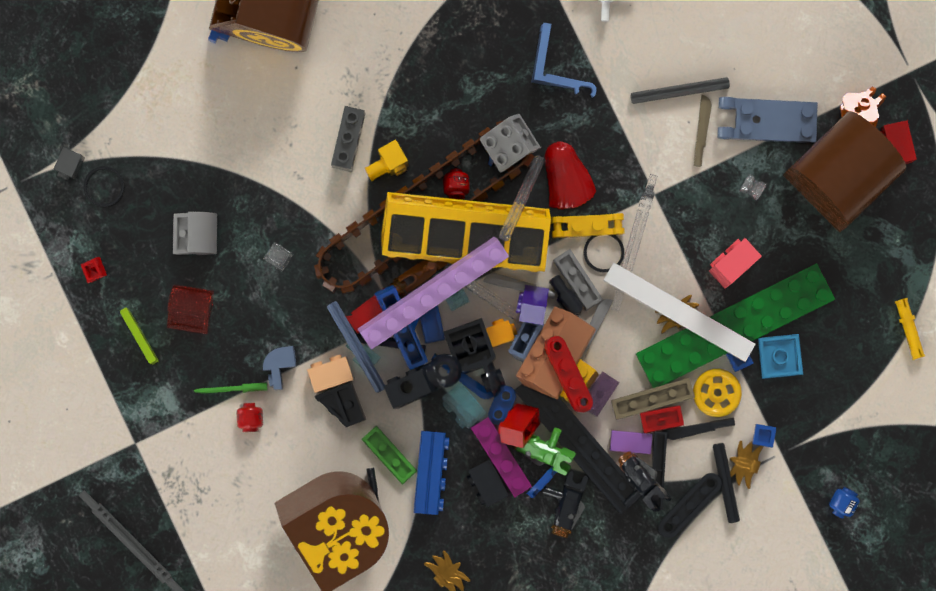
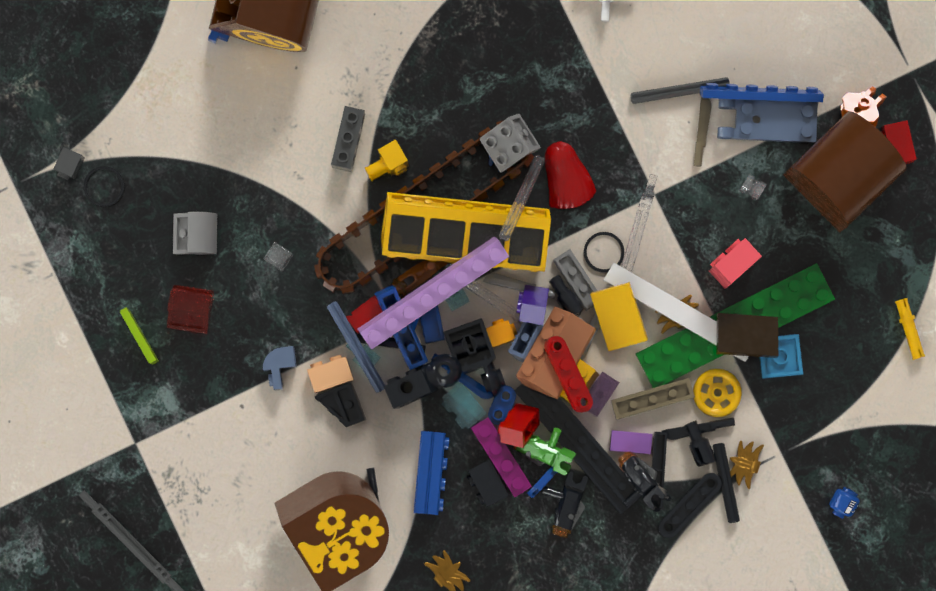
red tile [81,257,107,283] -> none
bright green piece [194,382,268,393] -> none
red head [236,403,263,432] -> none
bright green tile [362,426,417,485] -> none
red head [443,169,470,200] -> none
medium blue hinge [532,23,596,98] -> none
yellow plate [551,213,625,238] -> none
red plate [640,405,684,433] -> none
blue tile [726,353,753,372] -> none
blue tile [752,424,776,448] -> none
none -> yellow tile [590,282,648,351]
none -> black arm [684,420,716,467]
none -> blue plate [700,83,824,102]
none -> dark brown tile [717,313,779,358]

